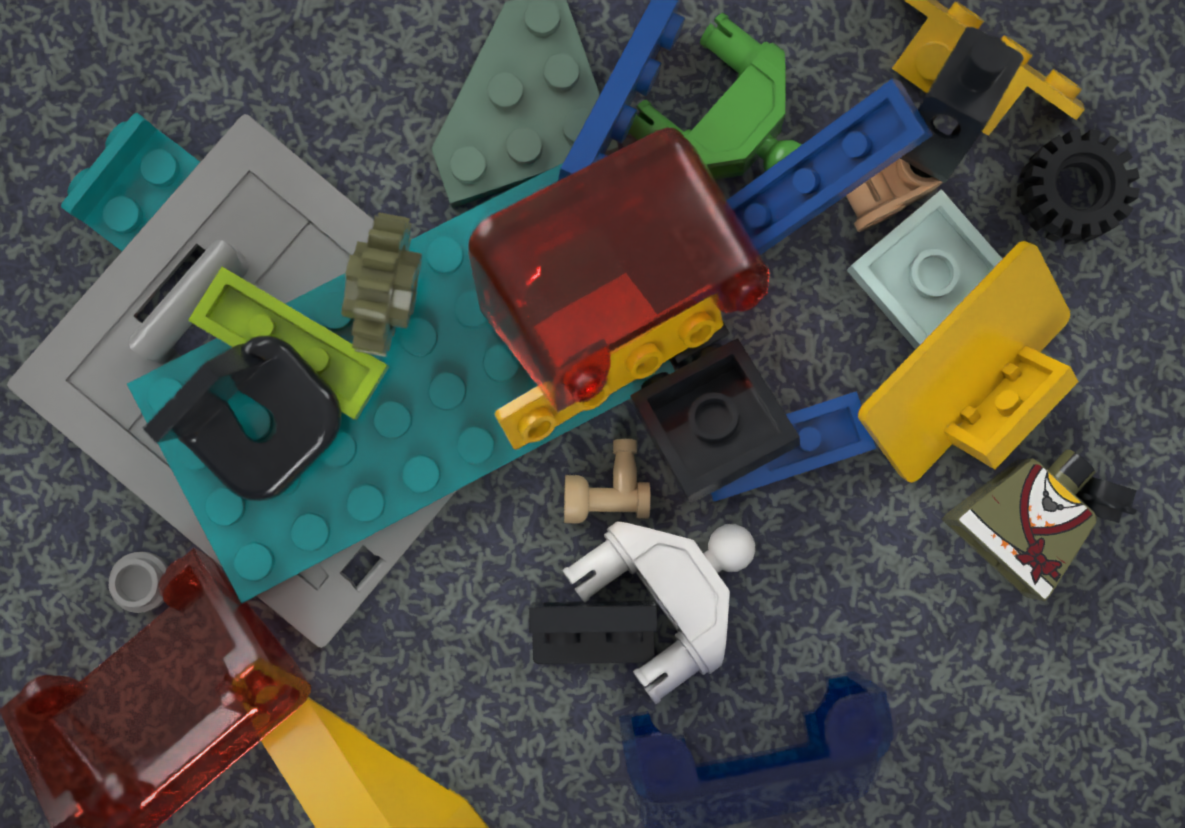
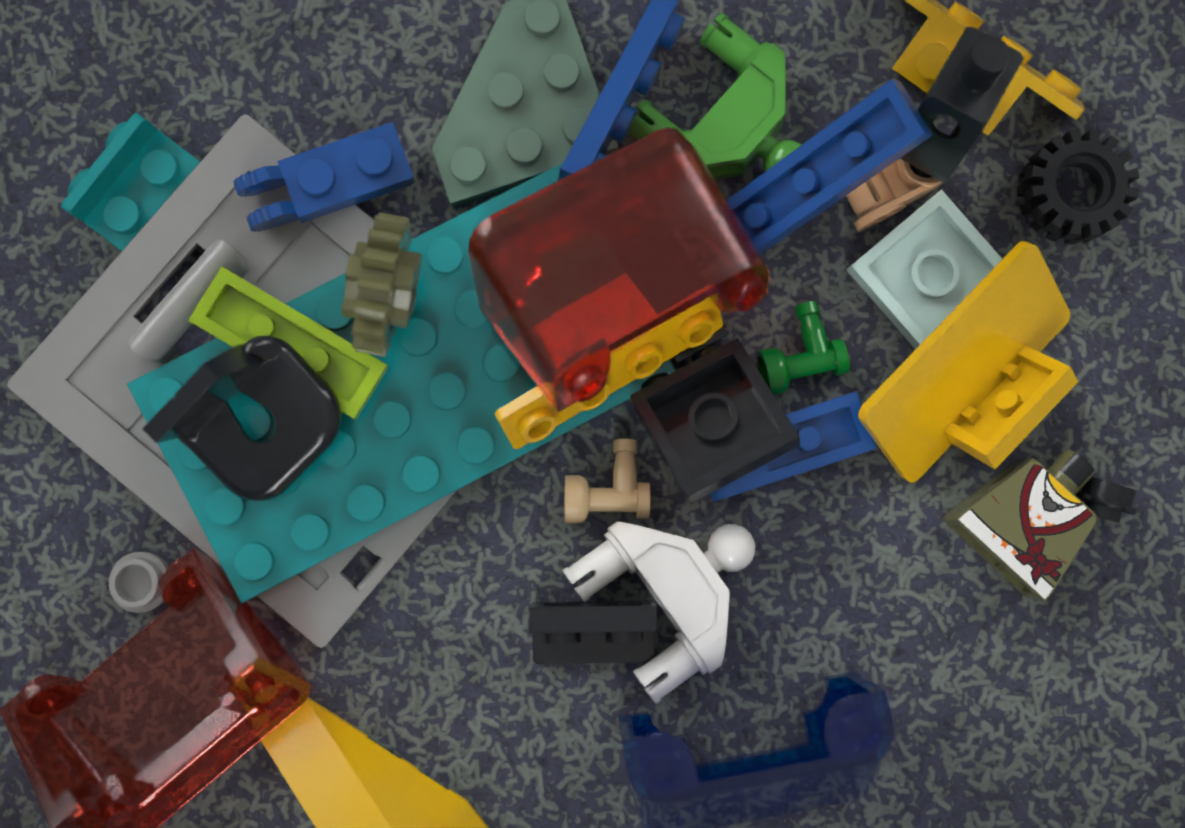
none -> blue hinge [233,122,415,232]
none -> green piece [756,301,850,396]

